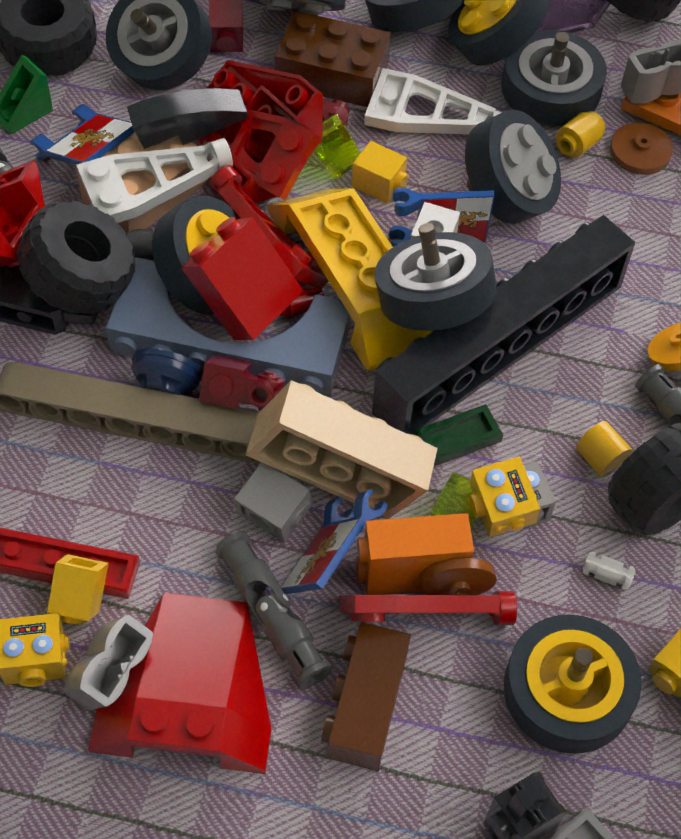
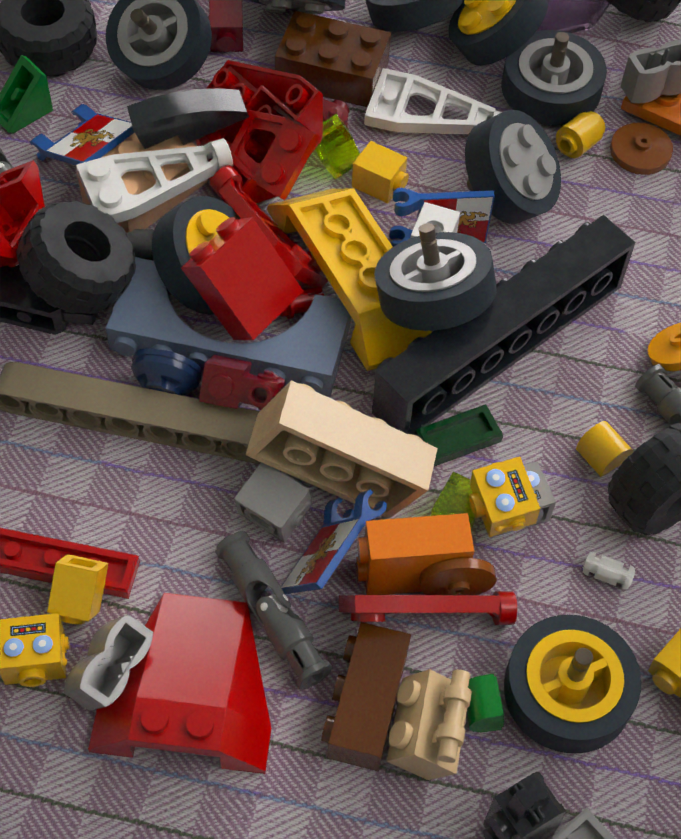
none -> tan brick [386,669,472,780]
none -> green brick [467,674,504,732]

